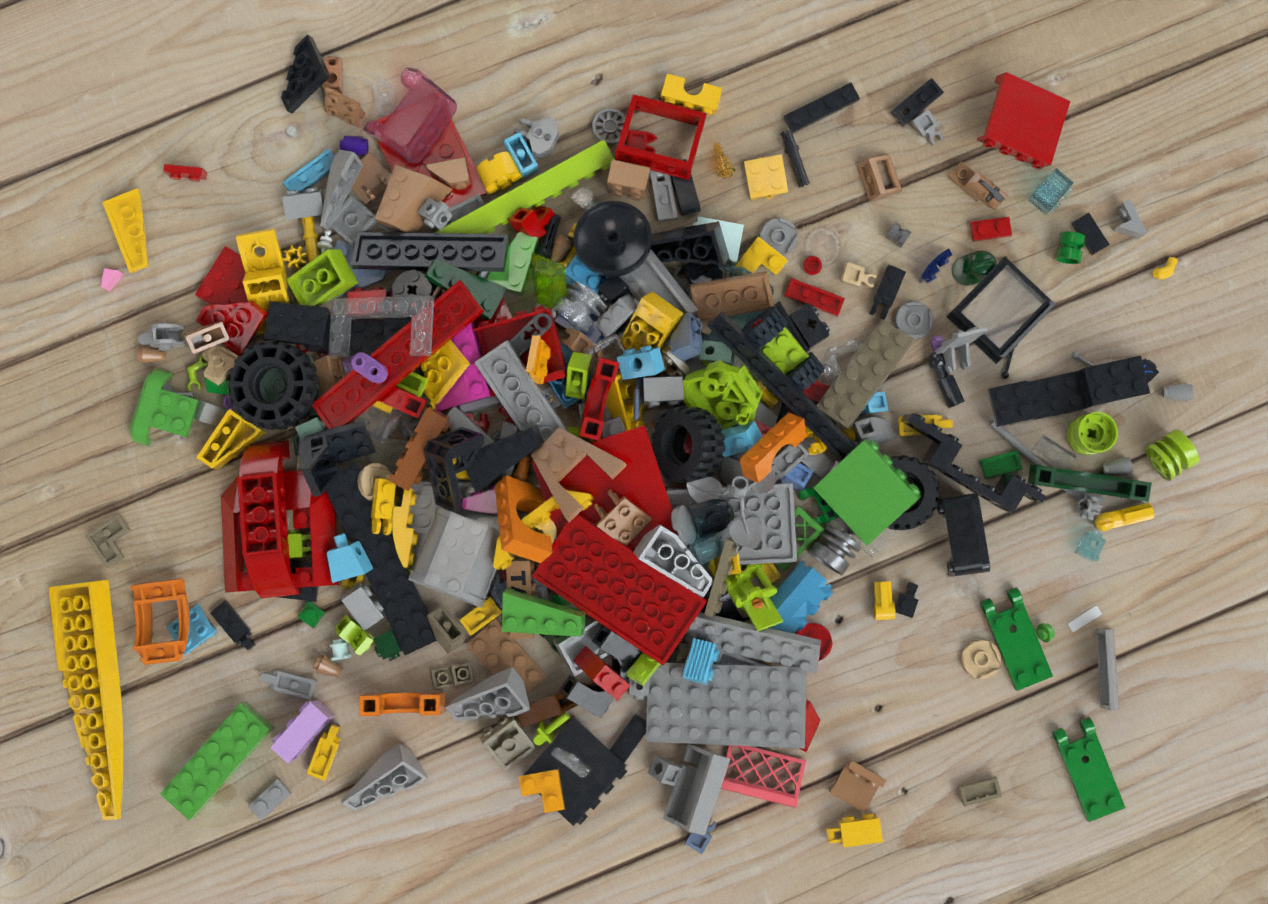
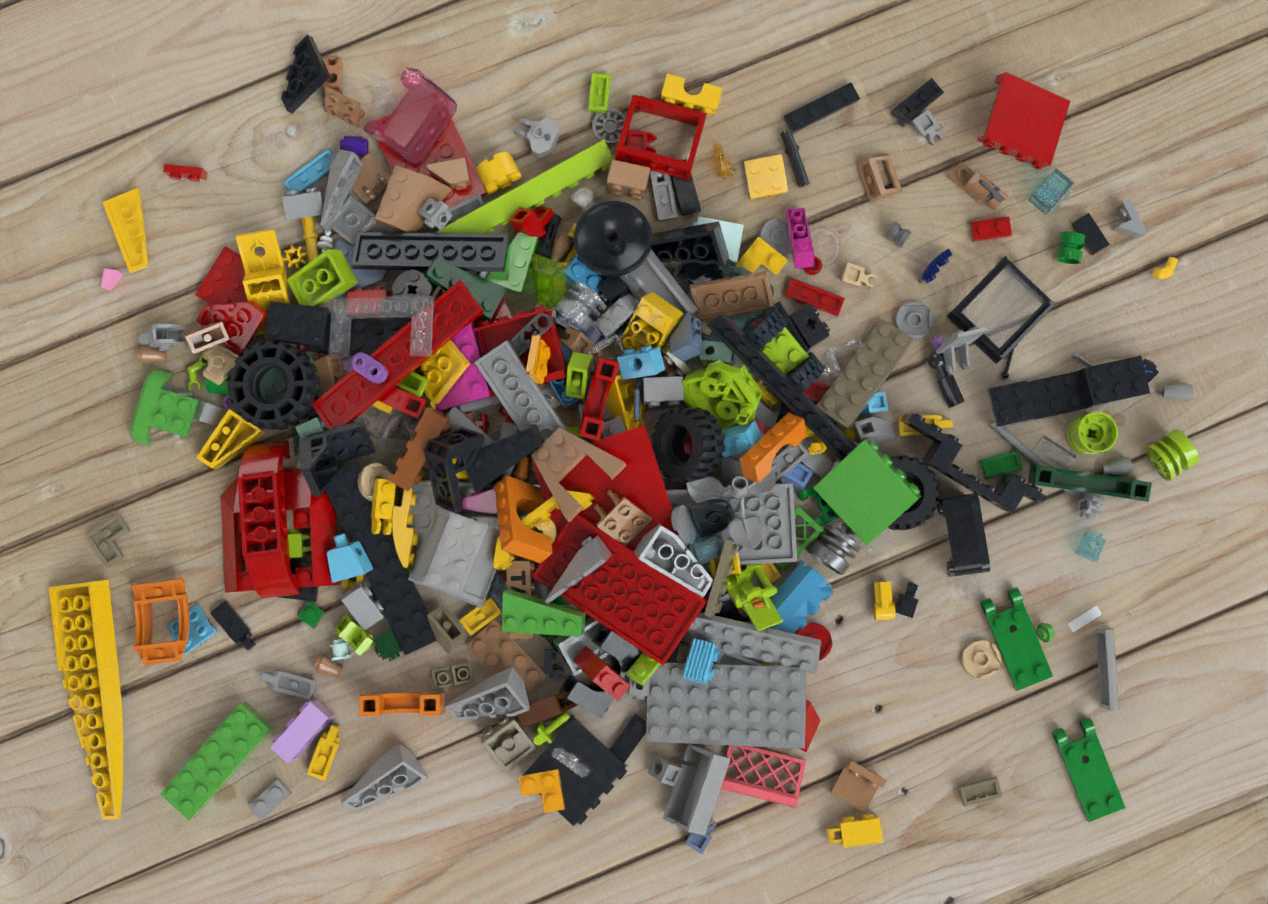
medium azure brick [504,133,539,179] -> none
black hinge [869,264,906,320] -> none
dark green piece [952,250,997,286] -> none
yellow piece [1094,502,1154,532] -> none
none -> light grey wedge [544,535,612,604]
none -> black bracket [544,649,565,678]
none -> lime plate [588,73,611,113]
none -> dark pink slope [786,207,814,269]

